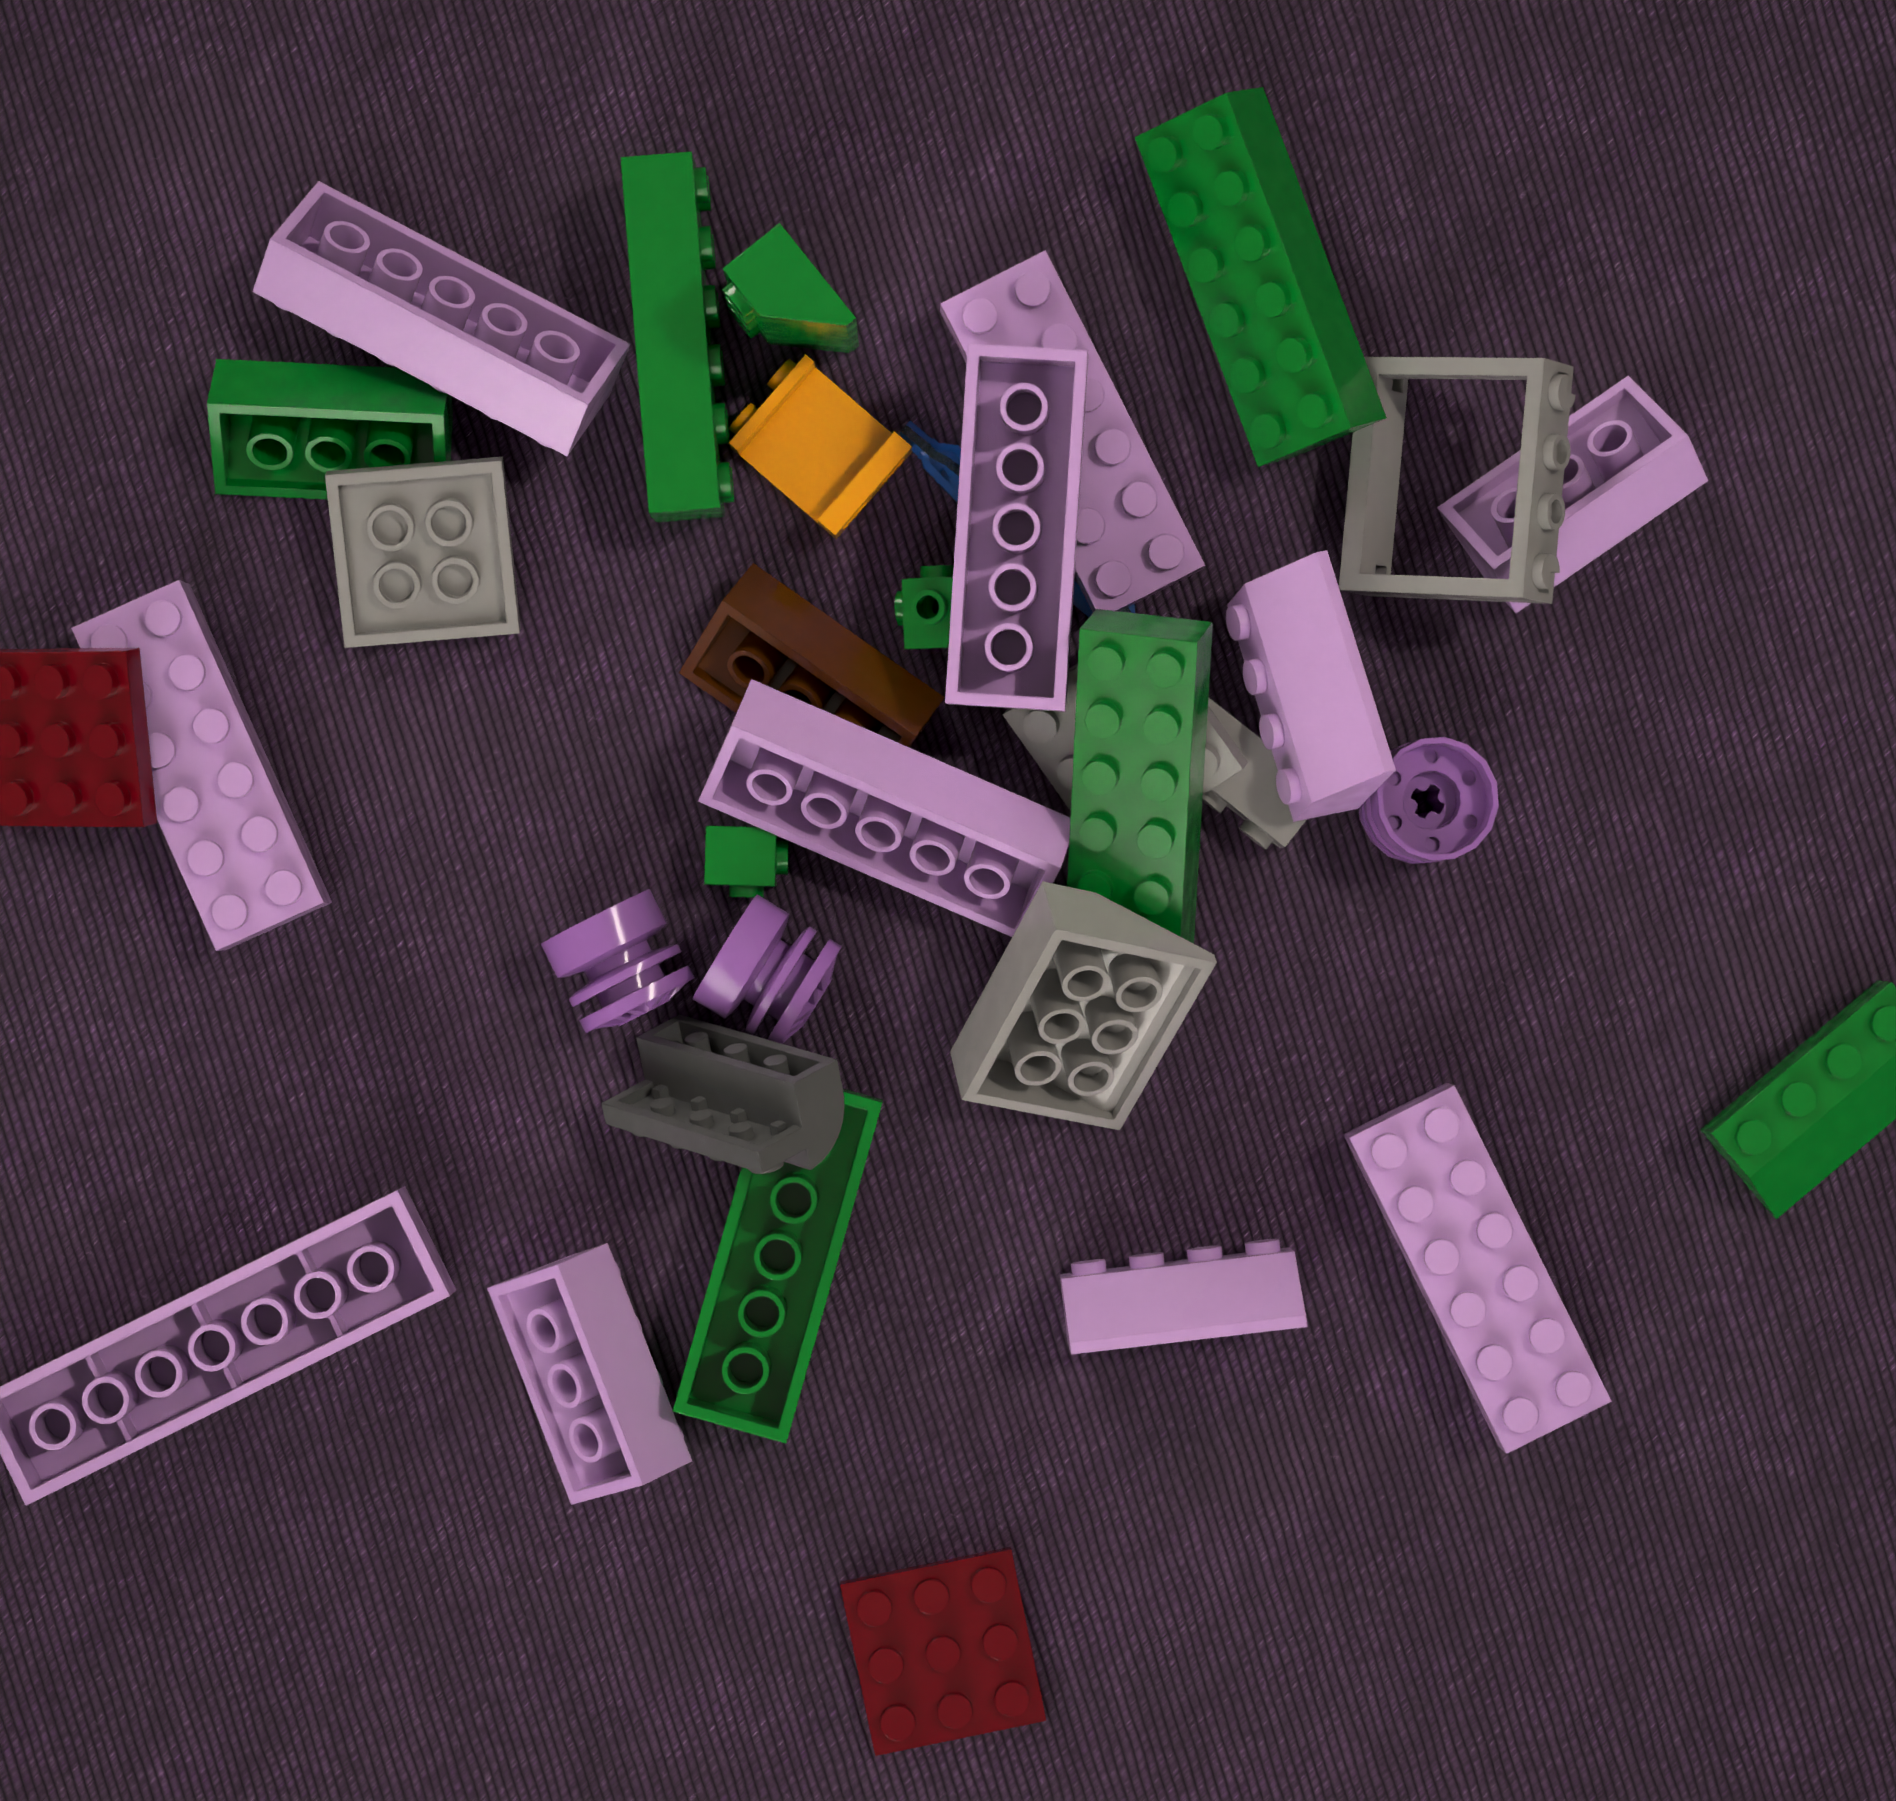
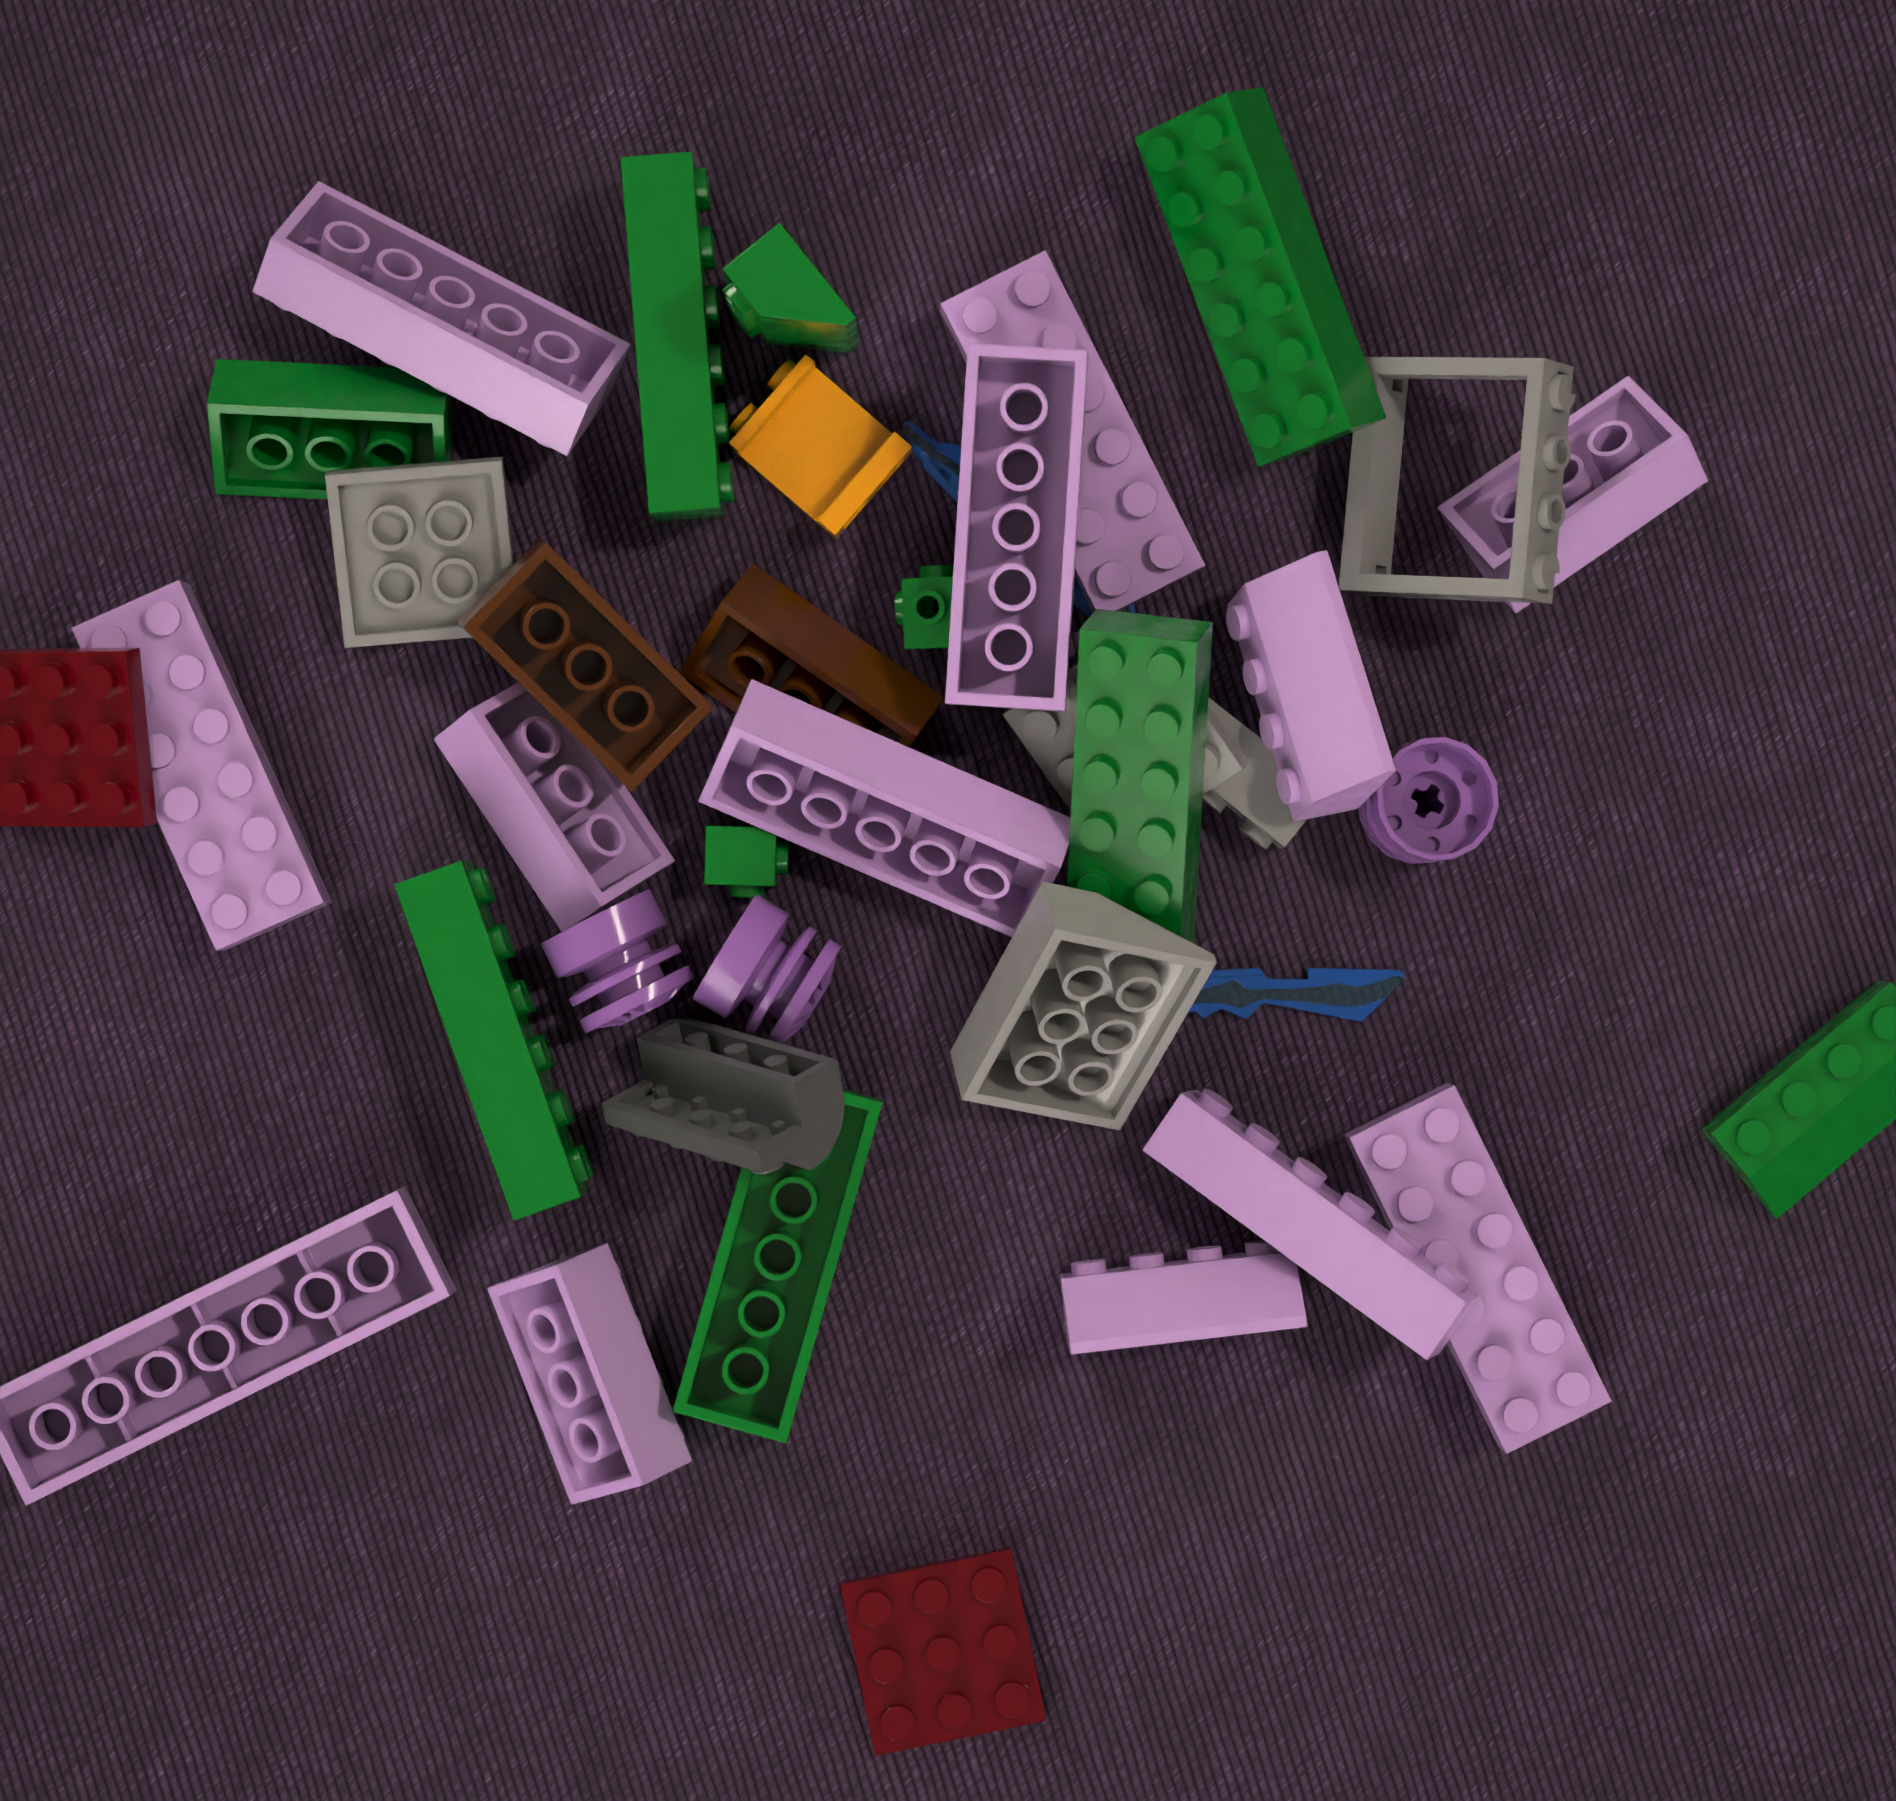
none -> green brick [394,860,594,1221]
none -> lavender slope [434,683,675,932]
none -> reddish brown brick [457,538,714,792]
none -> lavender brick [1143,1088,1479,1360]
none -> sword [1188,968,1404,1022]

